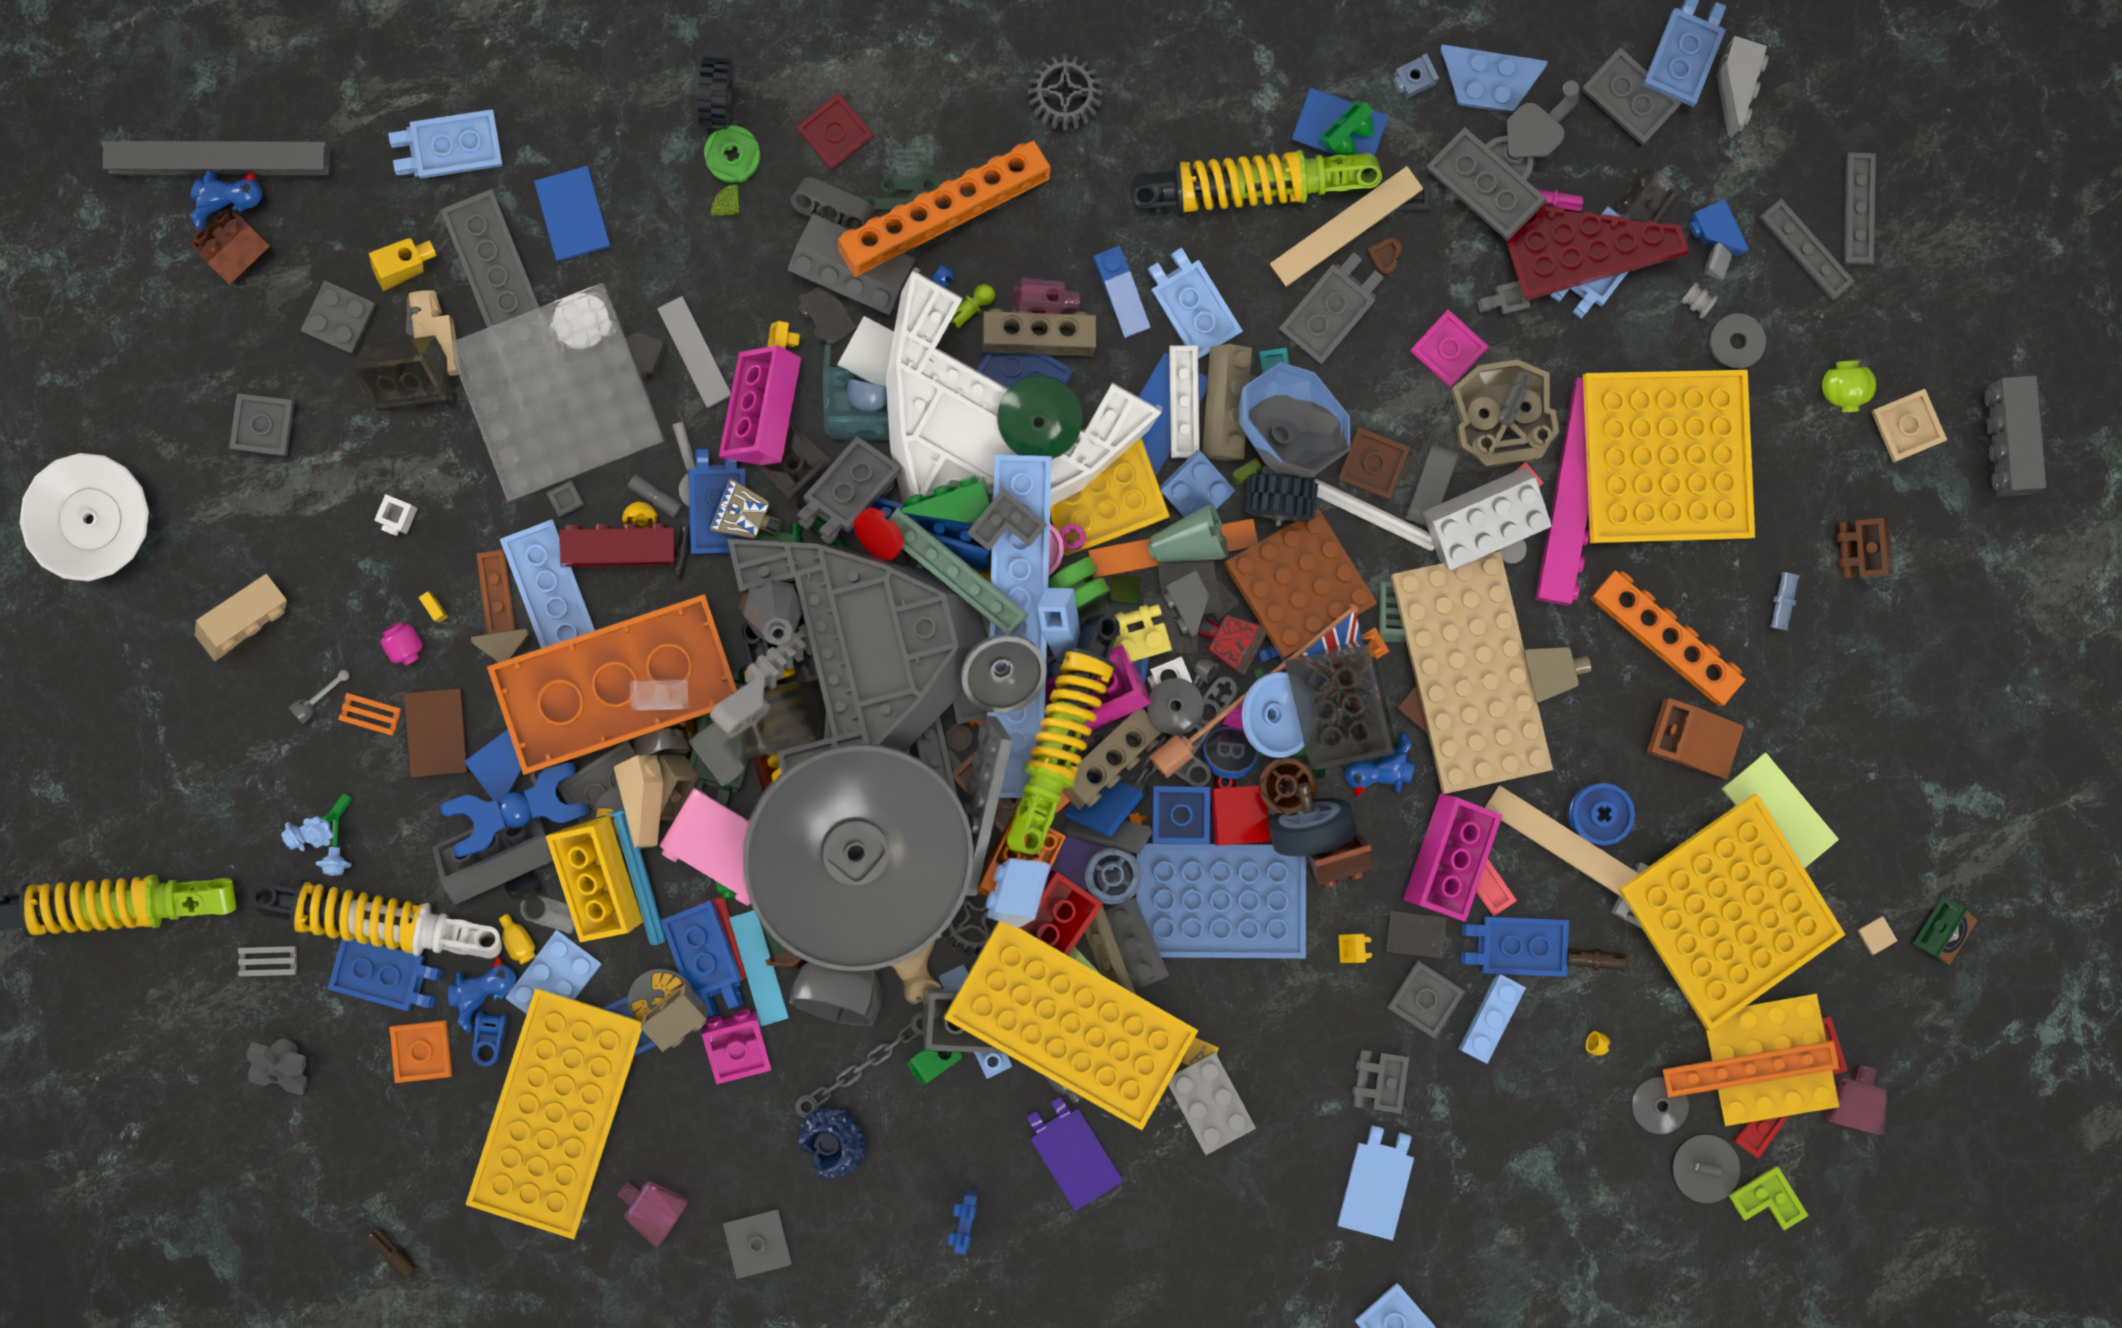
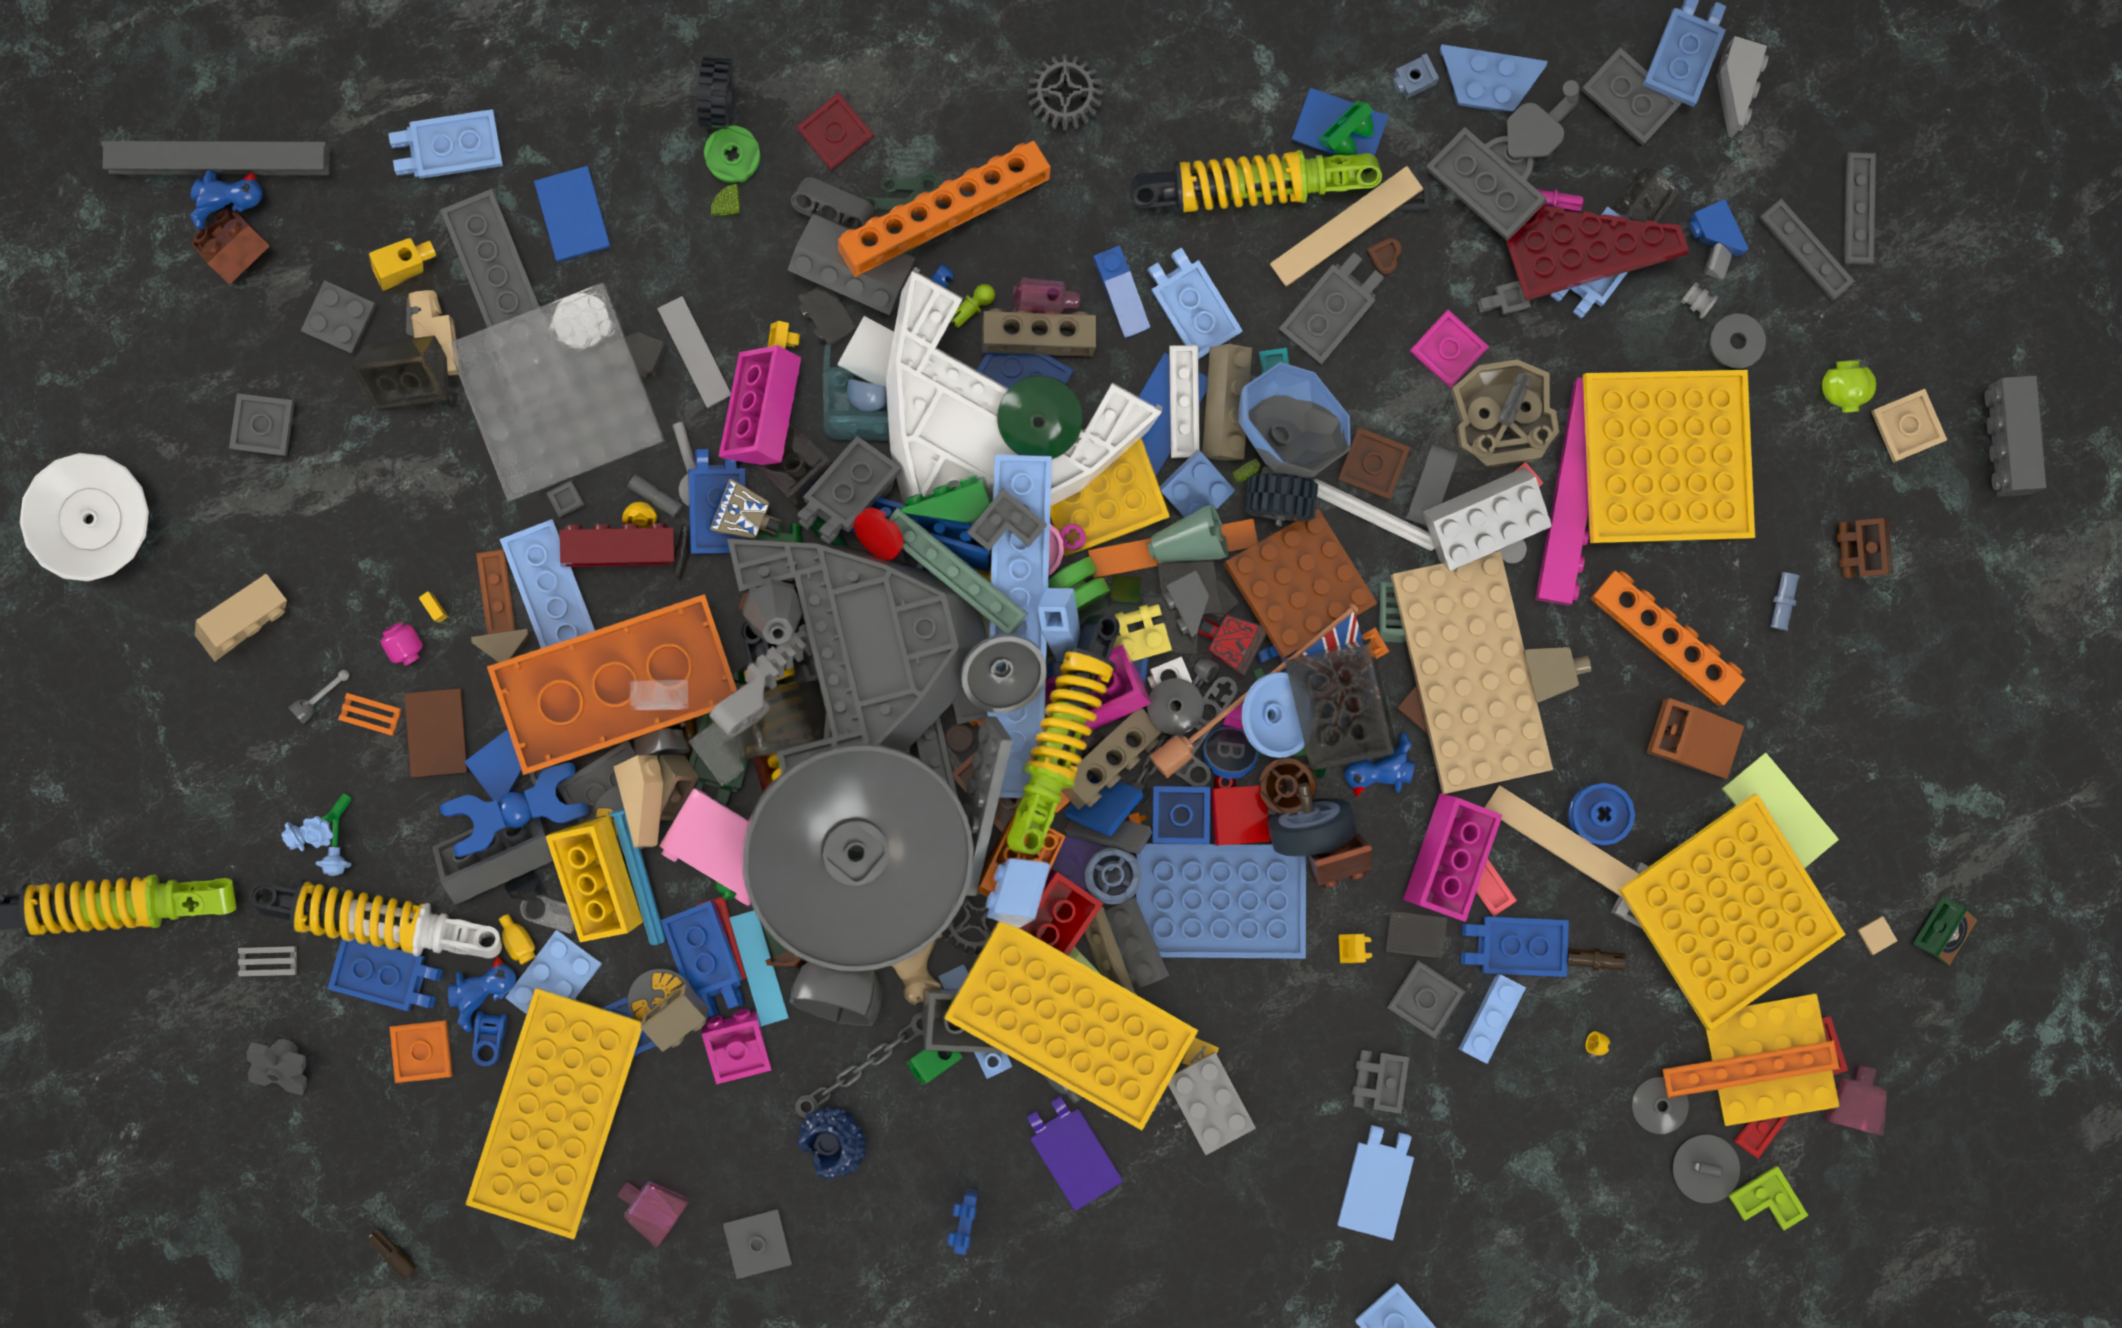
white brick [375,494,417,536] -> none

